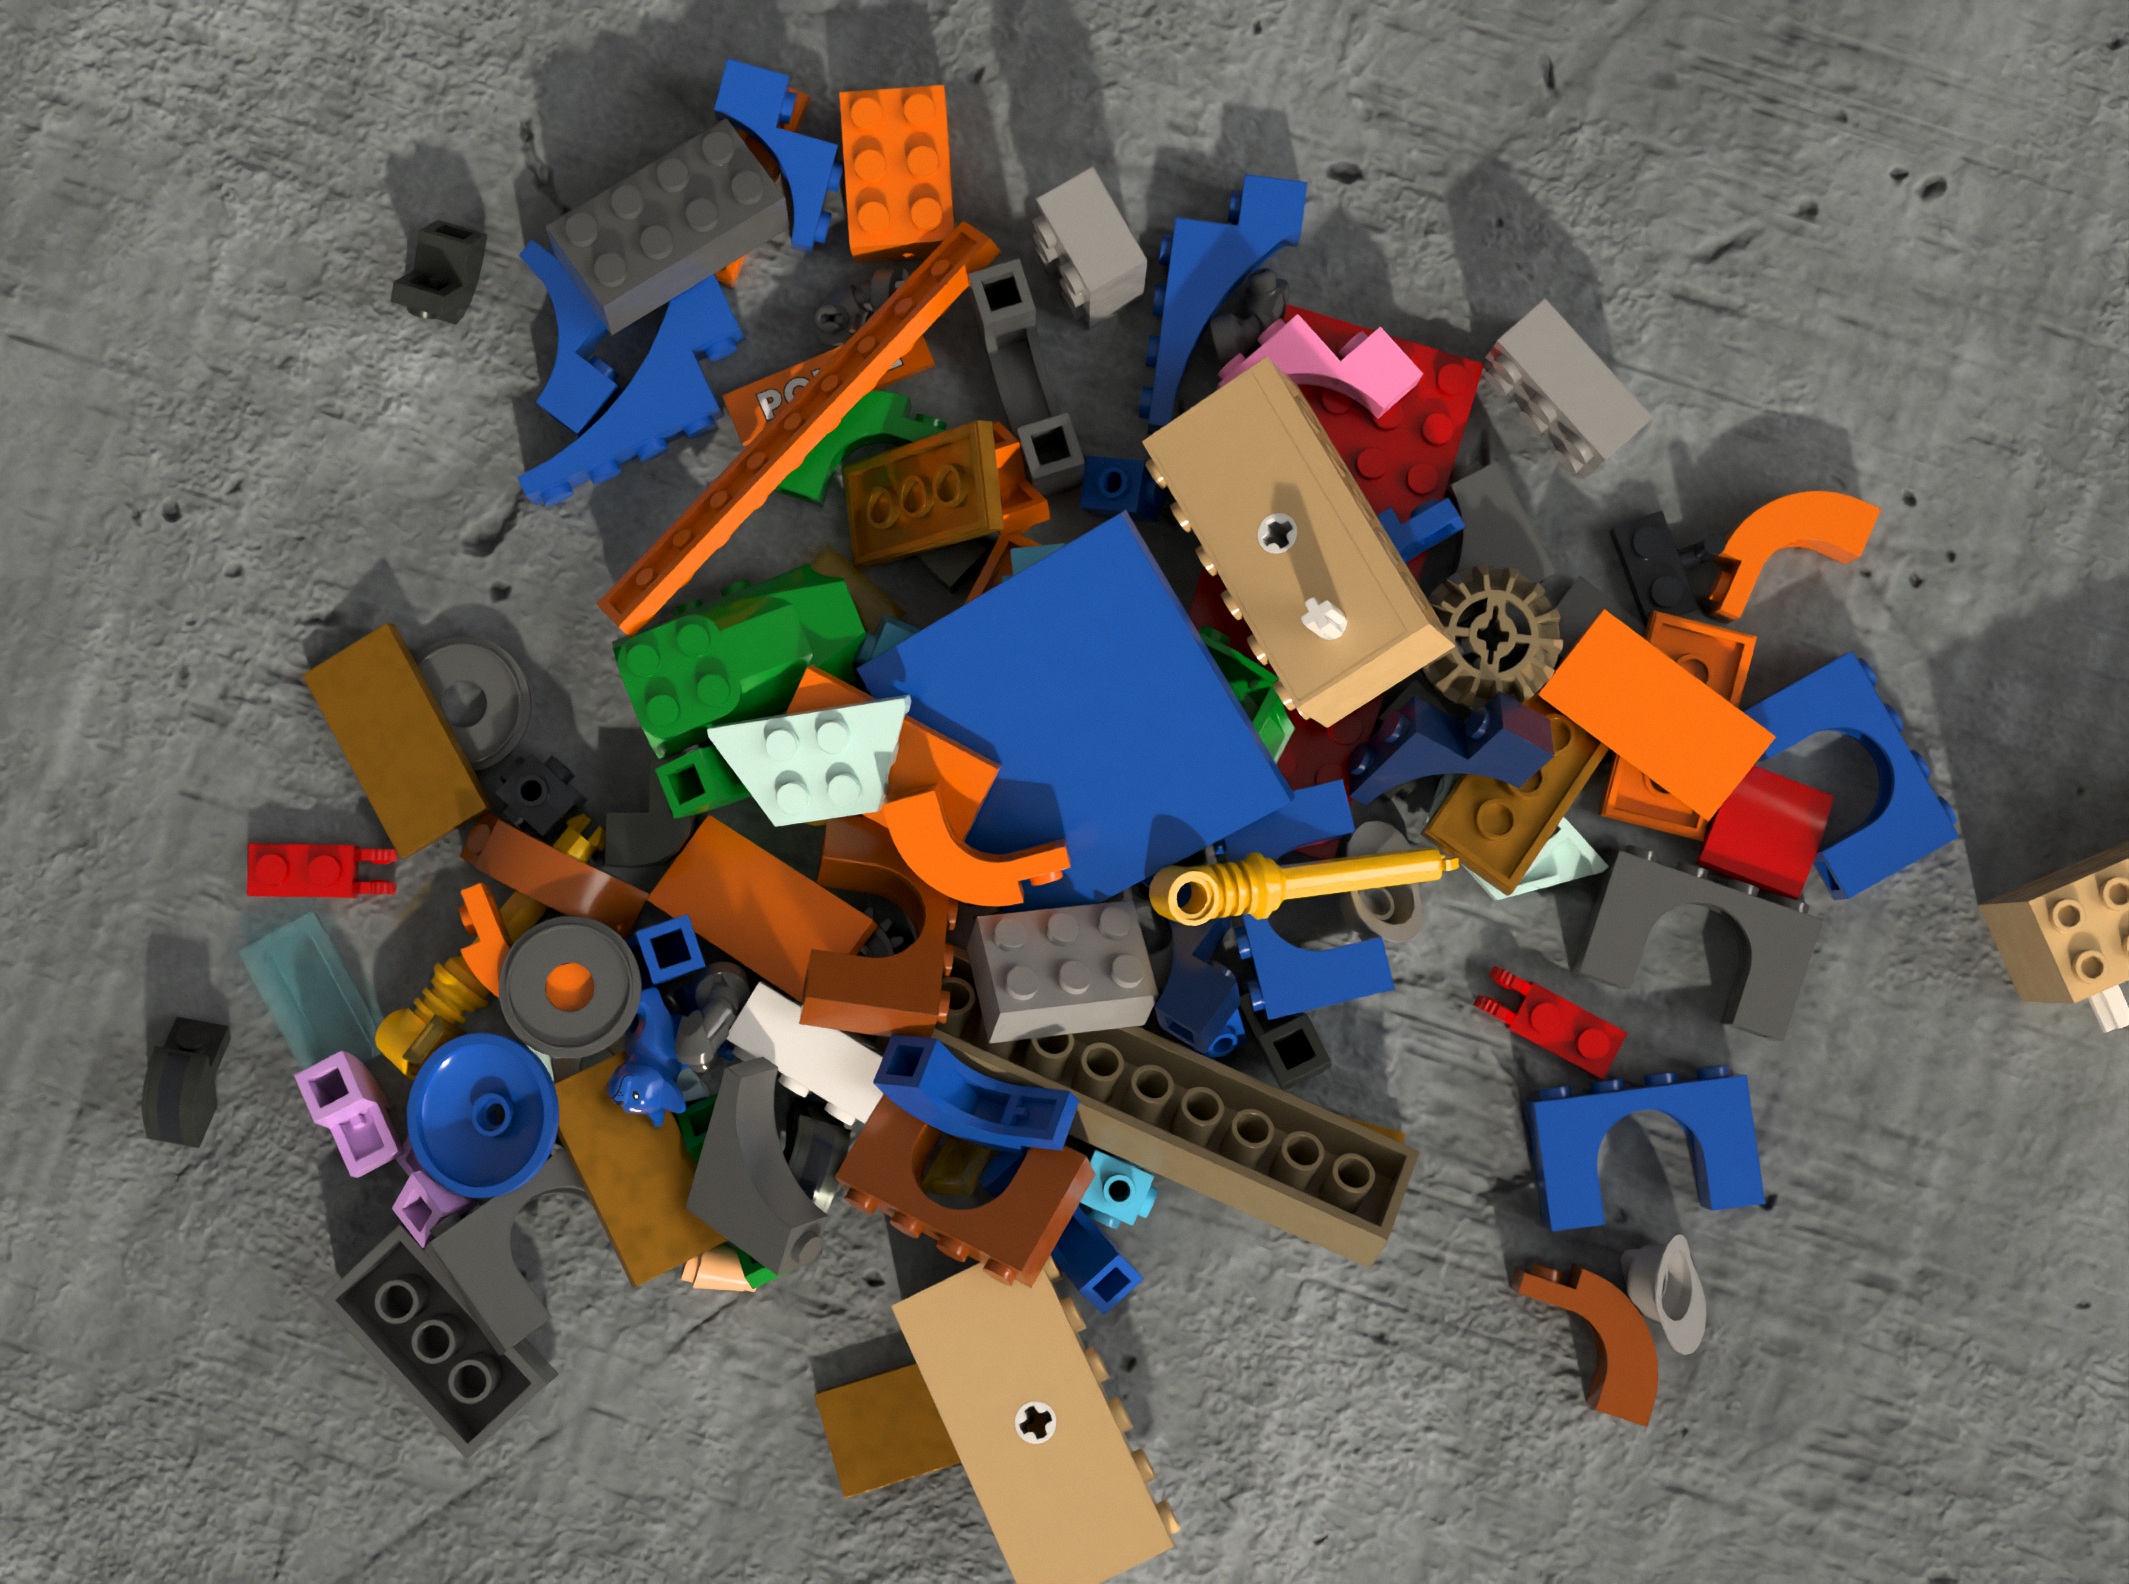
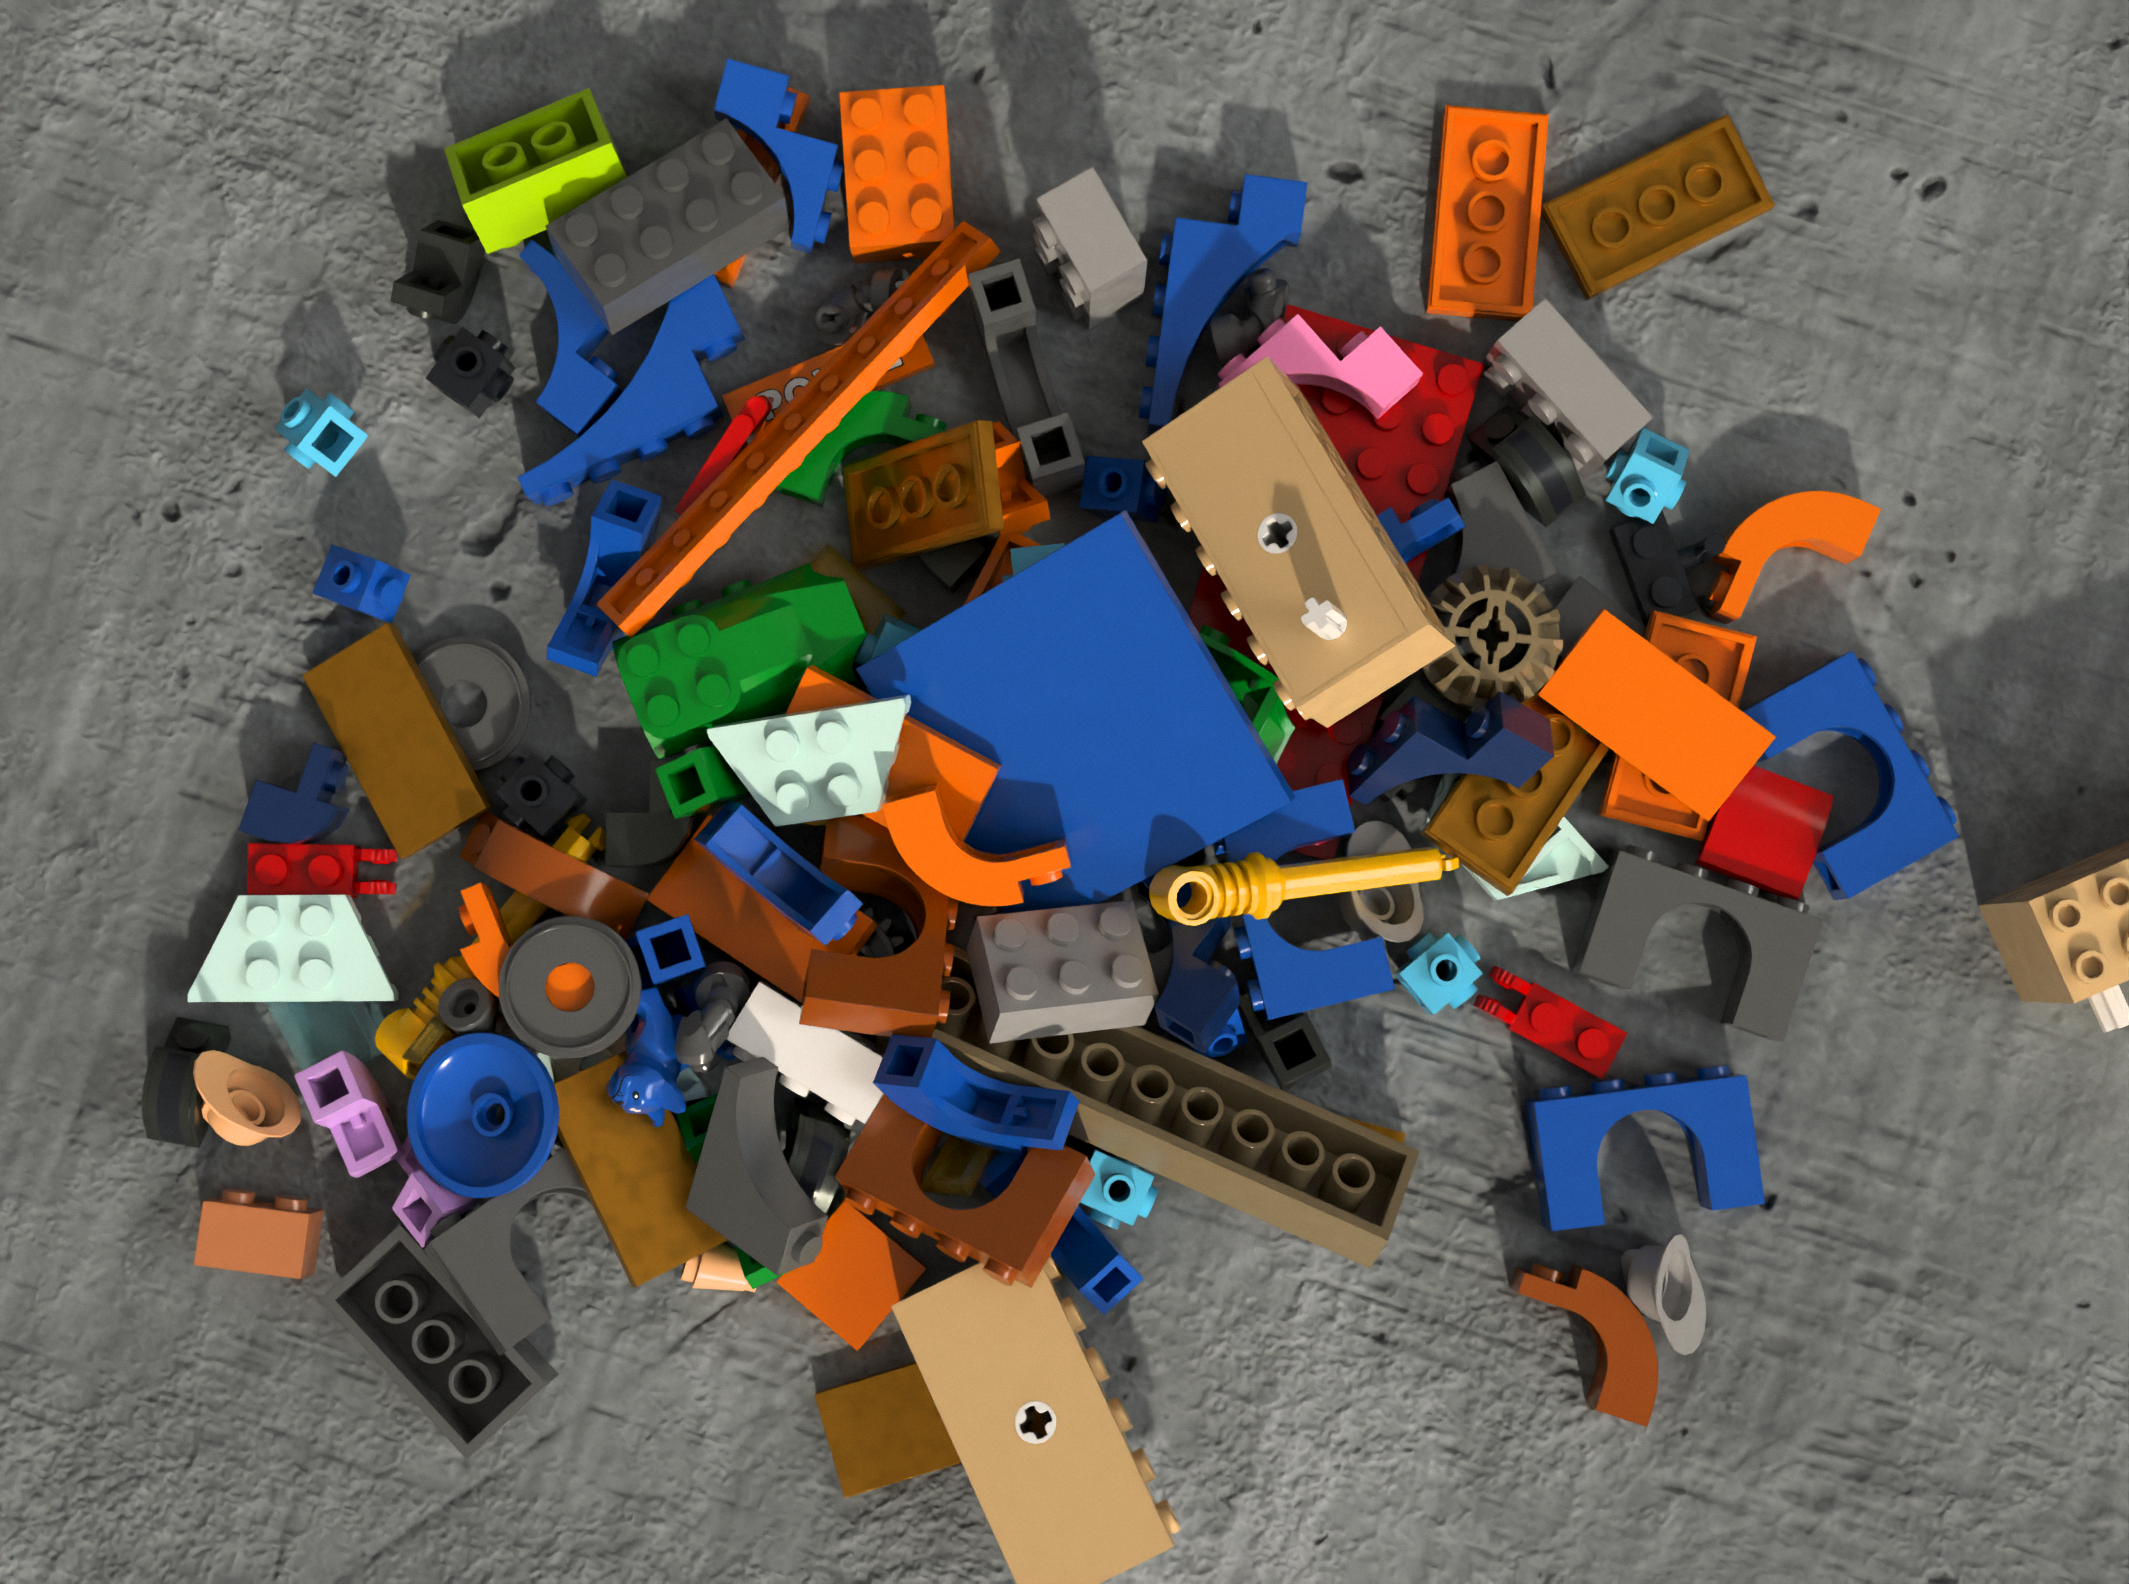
none -> light aqua wing [188,895,399,1002]
none -> light nougat piece [193,1050,302,1146]
none -> nougat brick [194,1189,324,1279]
none -> dark blue brick [238,743,350,845]
none -> medium azure brick [274,388,369,477]
none -> blue brick [313,544,411,623]
none -> black brick [425,327,516,419]
none -> dark grey arm [438,978,540,1055]
none -> lime brick [444,88,627,254]
none -> blue arch [547,479,662,677]
none -> red hinge [674,395,773,516]
none -> blue arch [694,799,863,945]
none -> orange tile [776,1200,927,1351]
none -> medium azure brick [1393,931,1483,1015]
none -> orange tile [1426,105,1549,322]
none -> pearl dark grey brick [1467,404,1586,528]
none -> pearl gold tile [1541,114,1775,301]
none -> medium azure brick [1605,427,1690,524]

